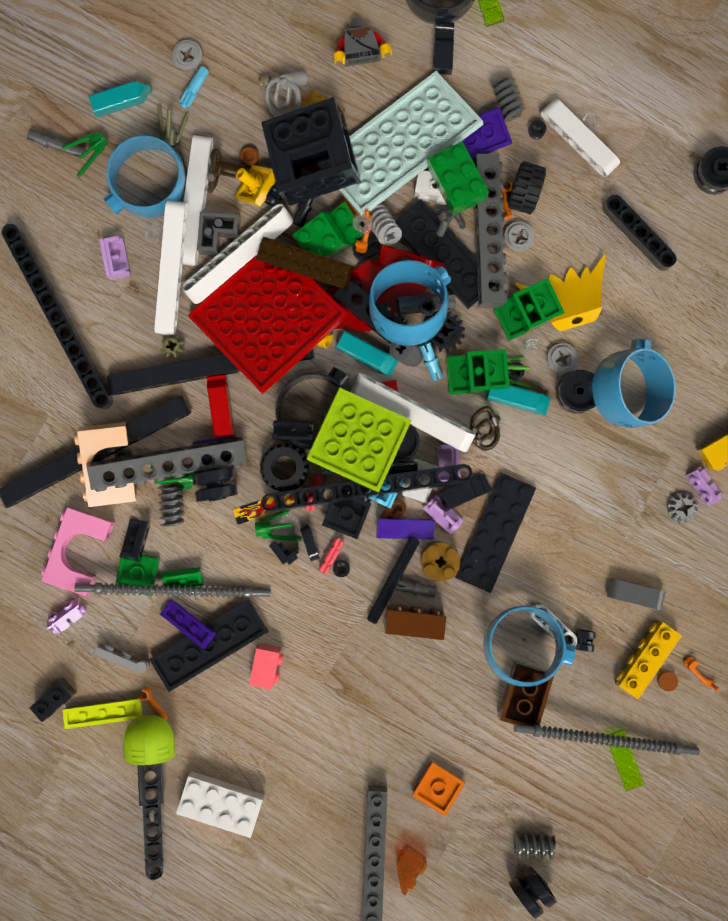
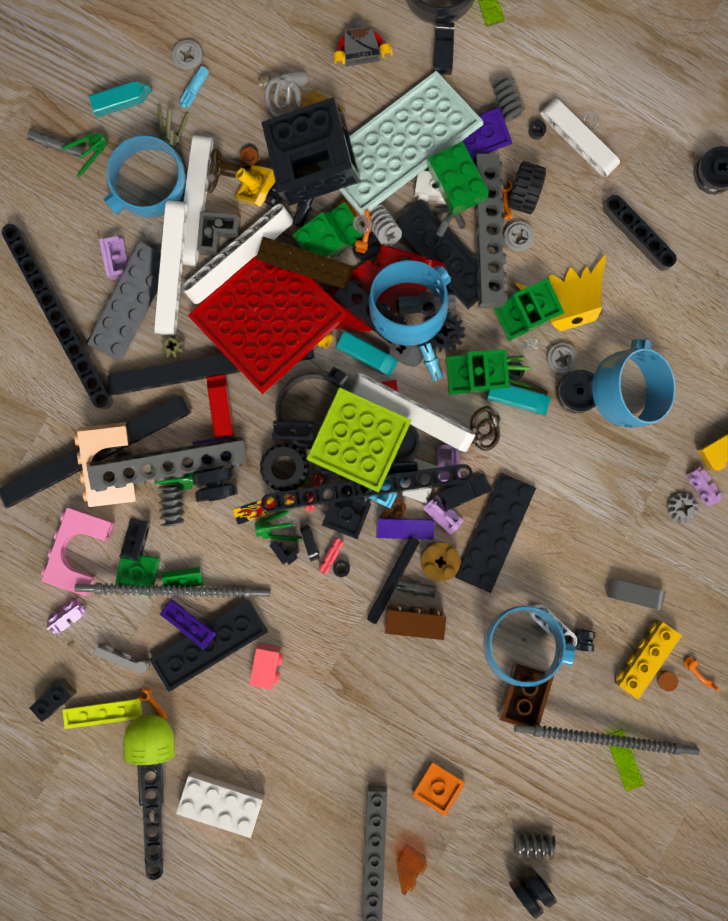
none -> plate [86,241,161,362]

